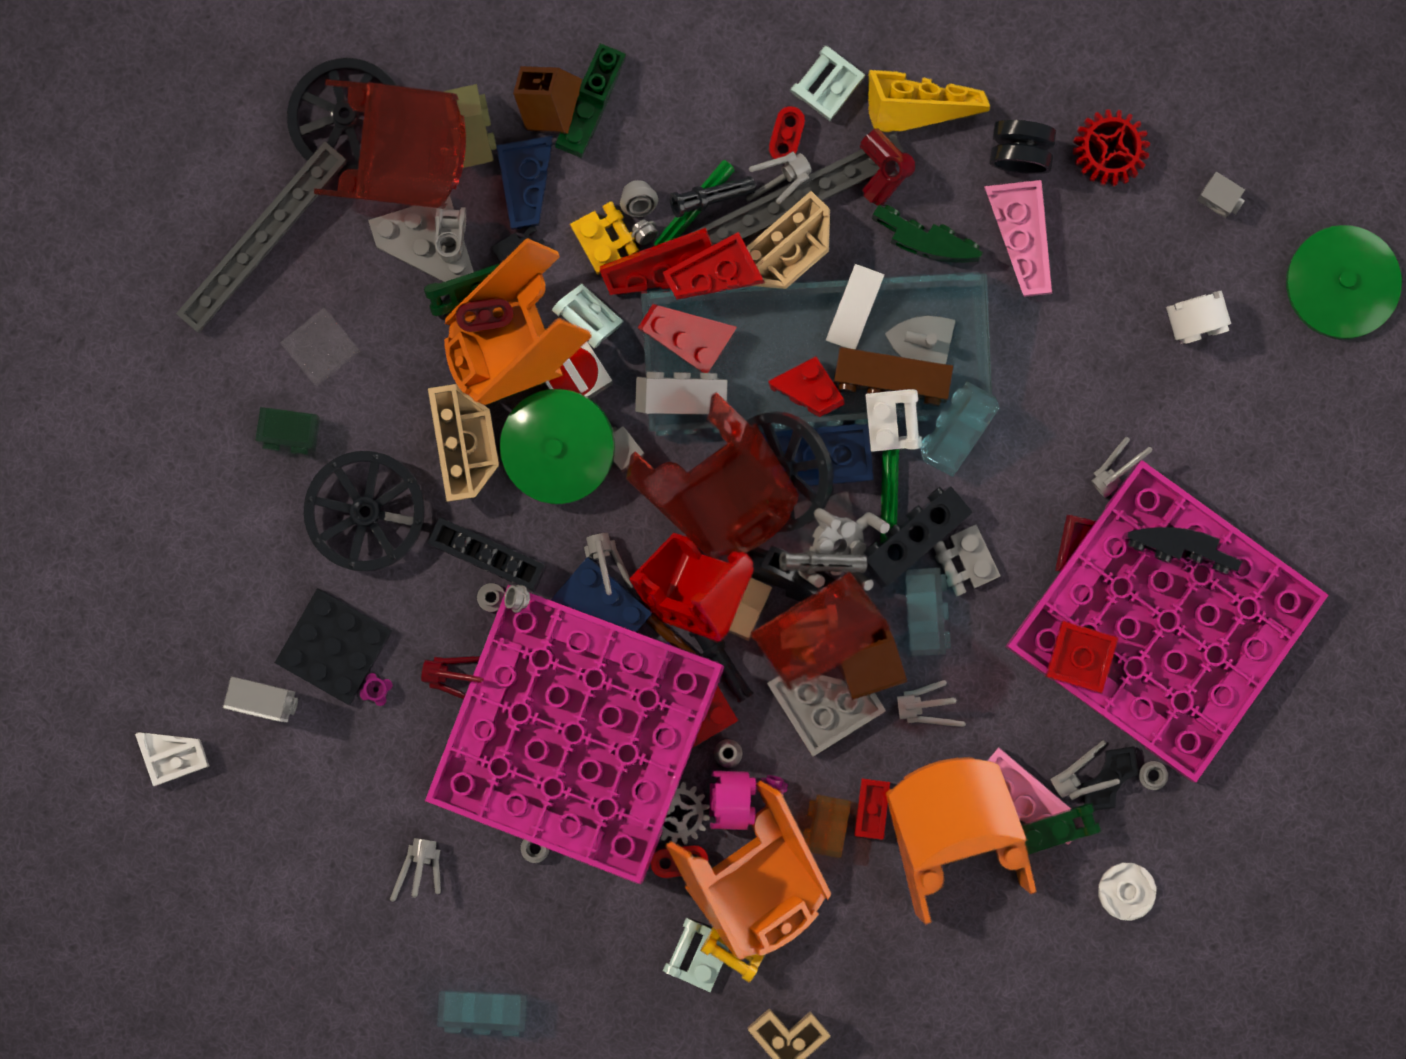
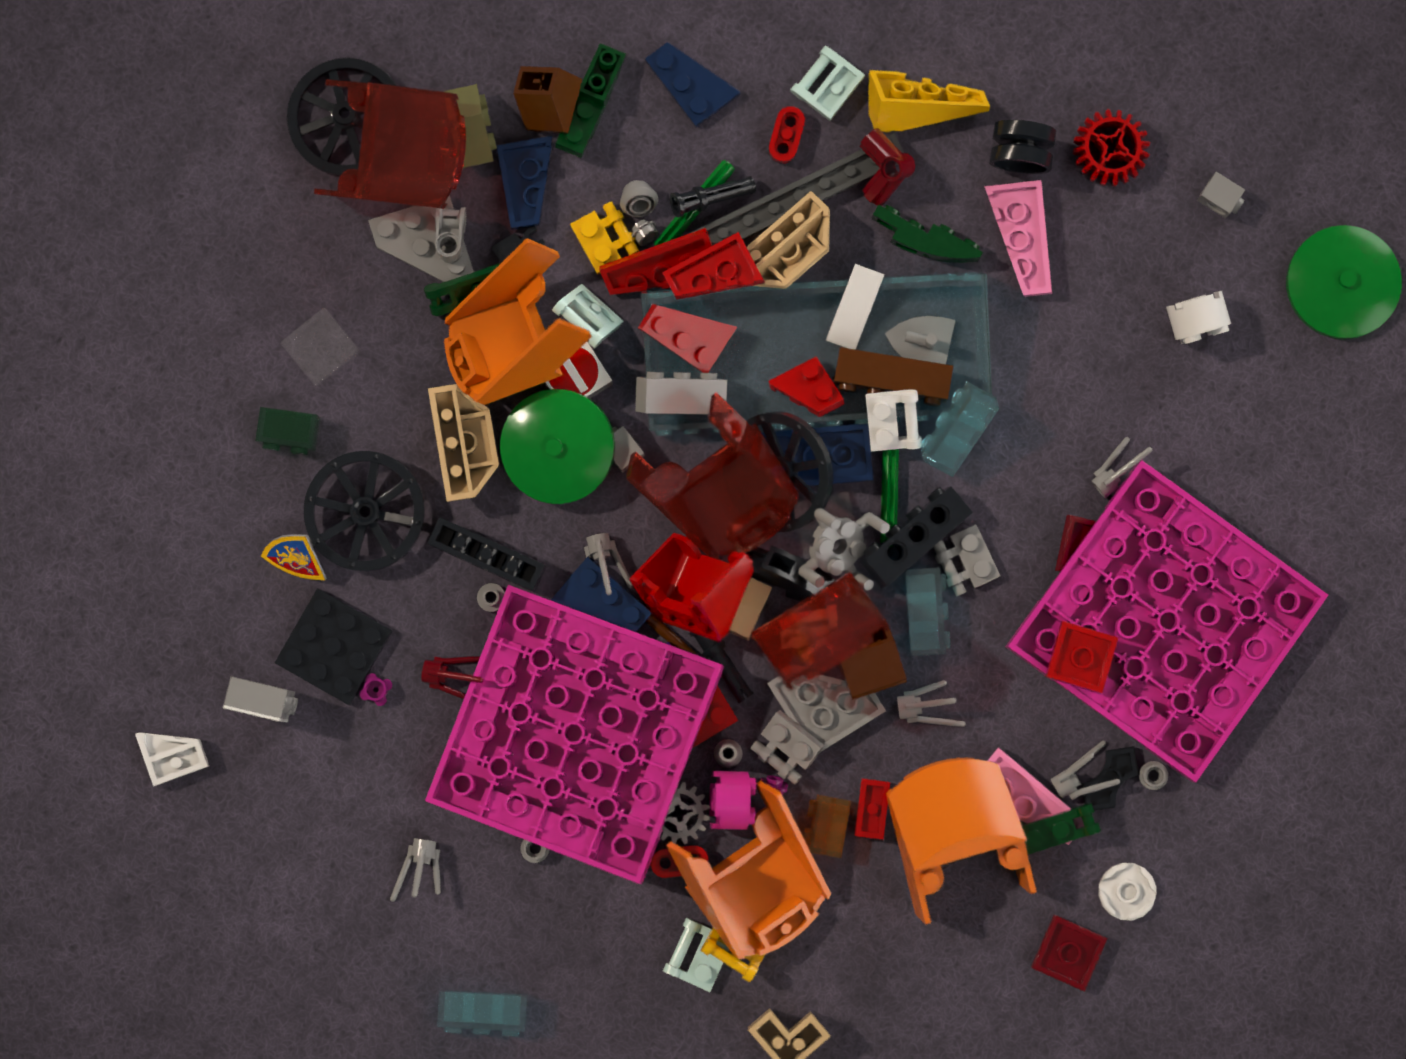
dark grey plate [176,142,348,333] -> none
dark red plate [455,298,513,332] -> none
light grey plate [504,585,530,613] -> none
light grey plant [746,152,811,204] -> none
dark grey pin [779,551,867,574] -> none
black slope [1122,527,1242,575] -> none
none -> shield [261,534,327,580]
none -> dark blue wing [645,42,741,127]
none -> light grey plate [750,710,825,785]
none -> dark red plate [1031,914,1108,992]

